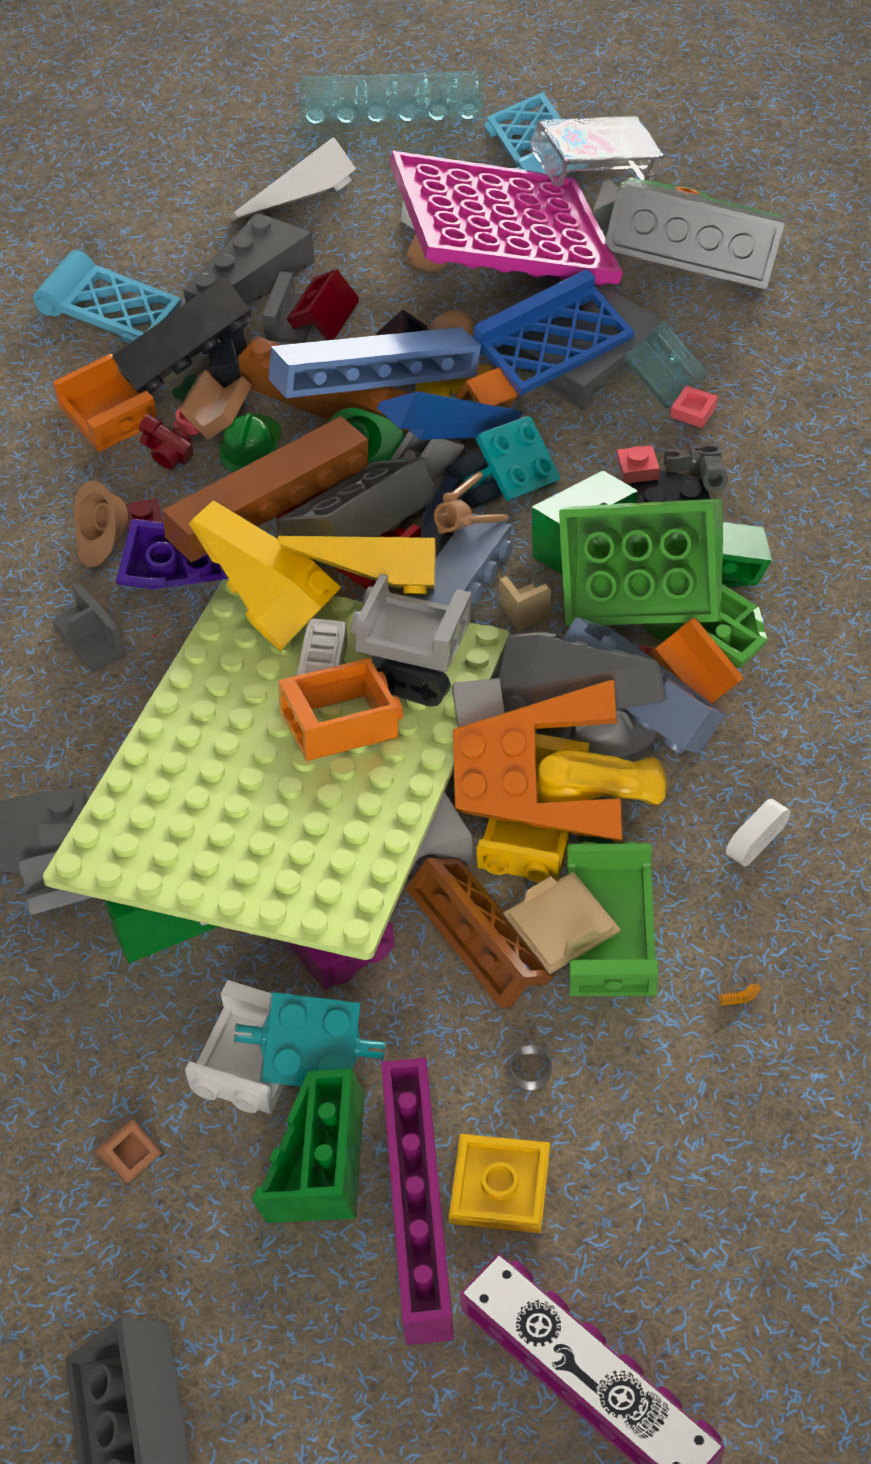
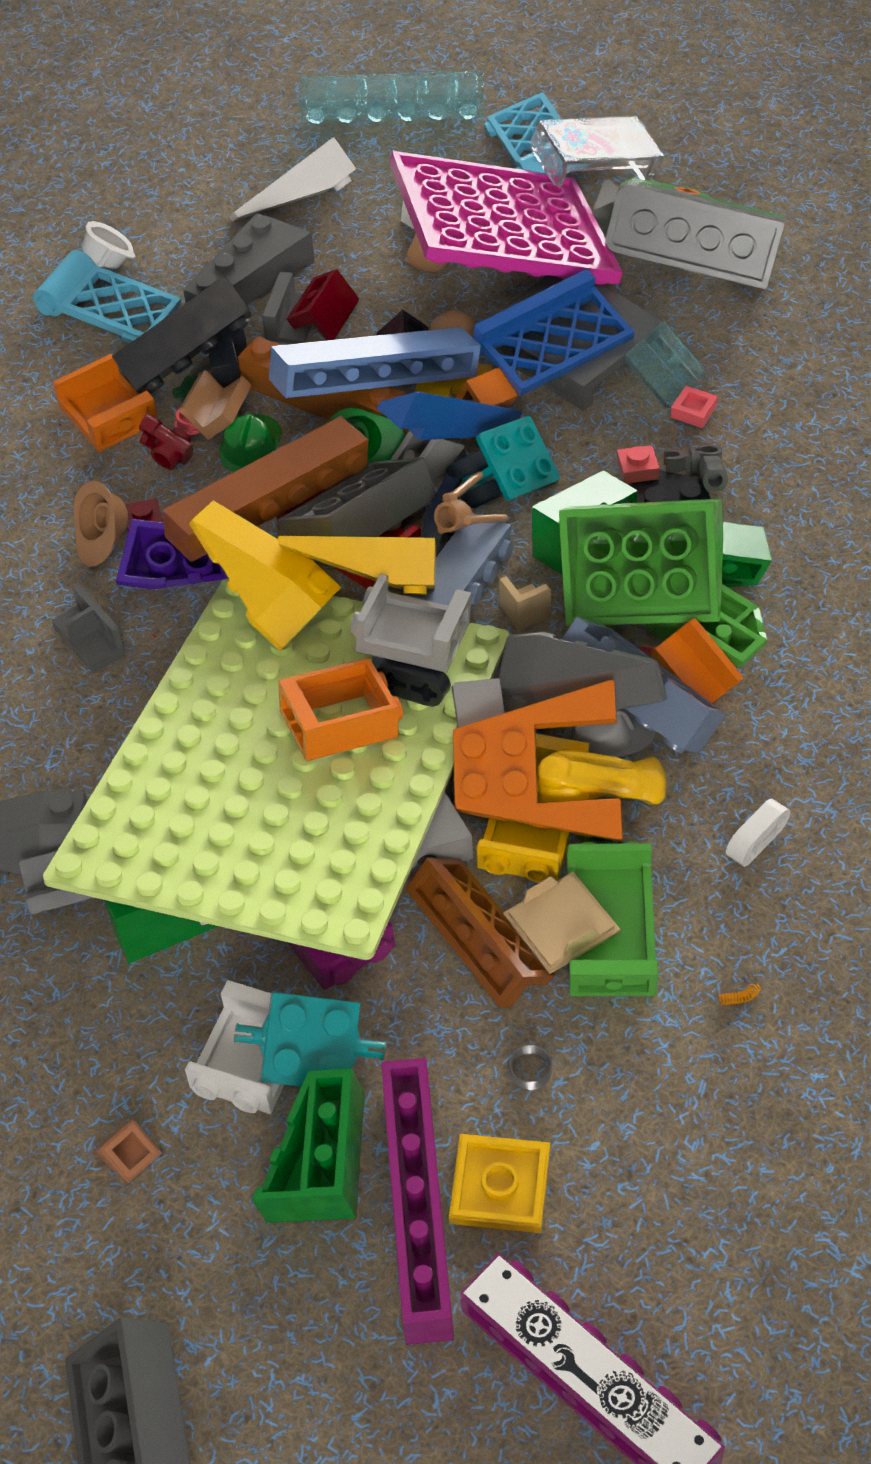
white slope [297,619,347,675] -> none
none -> white piece [82,221,135,270]

